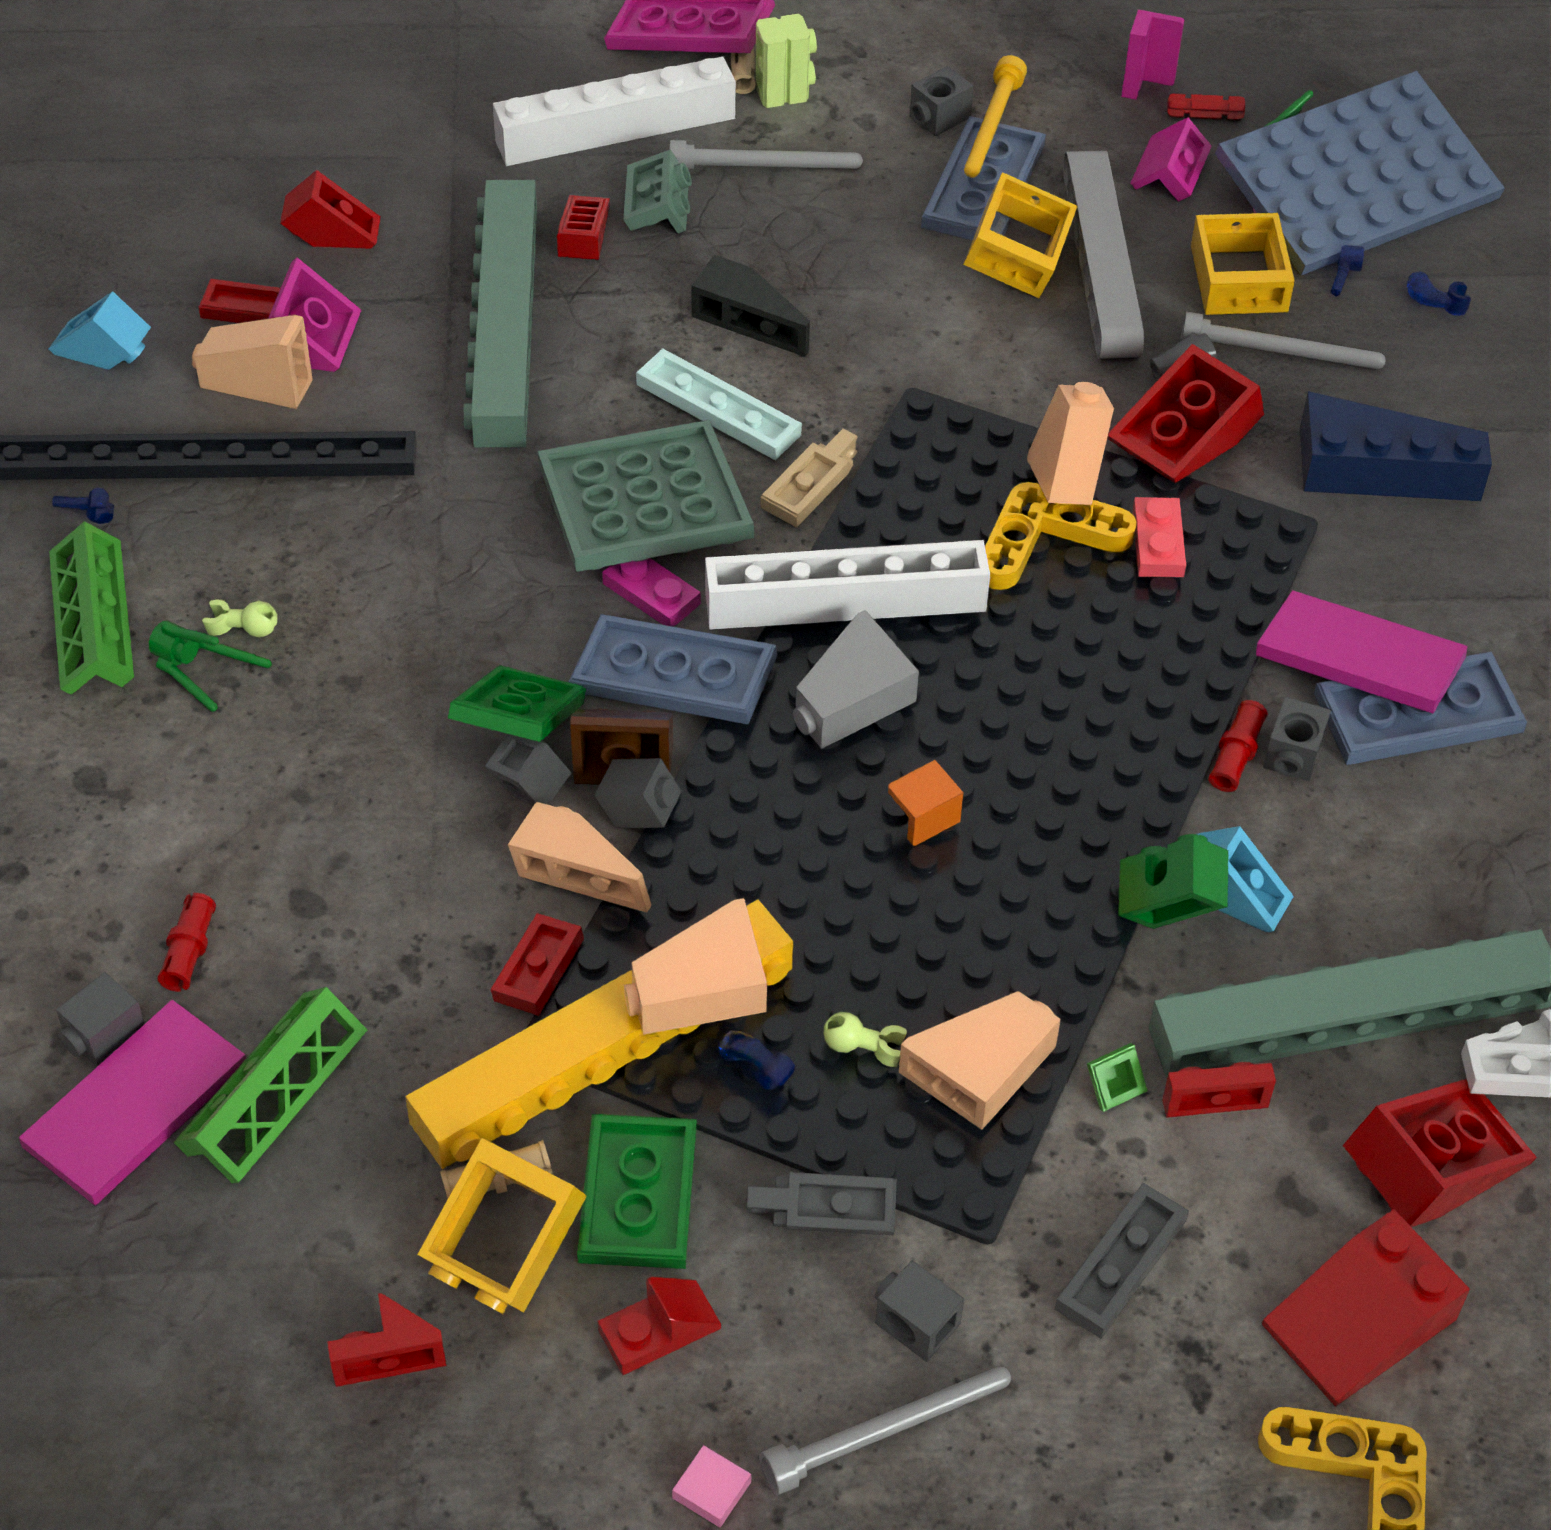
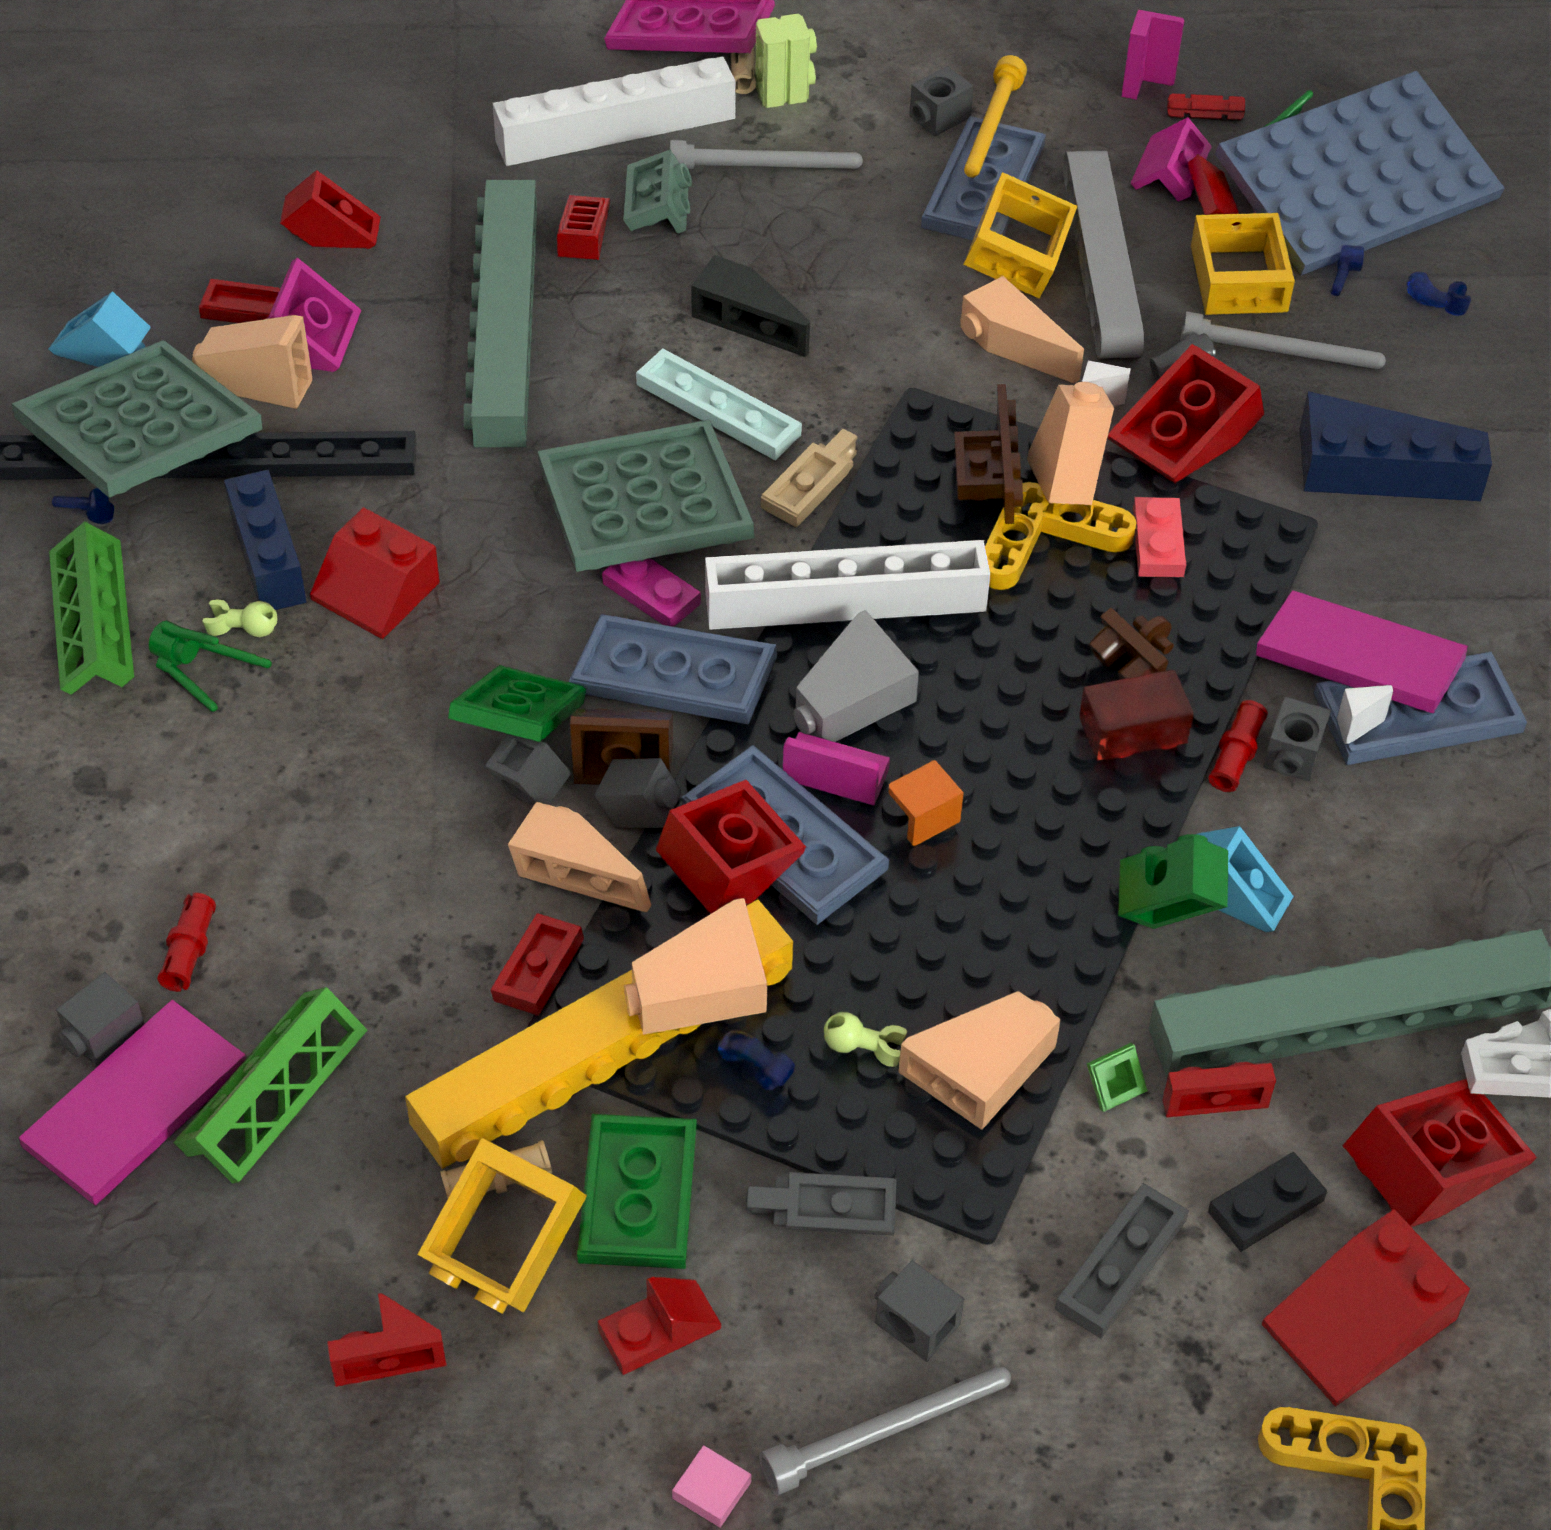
none -> sand green plate [12,340,263,498]
none -> dark blue brick [224,470,307,610]
none -> red slope [310,507,440,640]
none -> red slope [656,779,806,914]
none -> sand blue tile [682,745,889,925]
none -> dark pink panel [783,732,890,805]
none -> reddish brown bracket [954,384,1023,524]
none -> light nougat slope [960,276,1084,383]
none -> clear red brick [1079,670,1194,761]
none -> white slope [1082,360,1131,406]
none -> reddish brown hips [1089,608,1174,696]
none -> red tile [1188,154,1240,226]
none -> black plate [1208,1151,1327,1252]
none -> white slope [1337,685,1393,744]

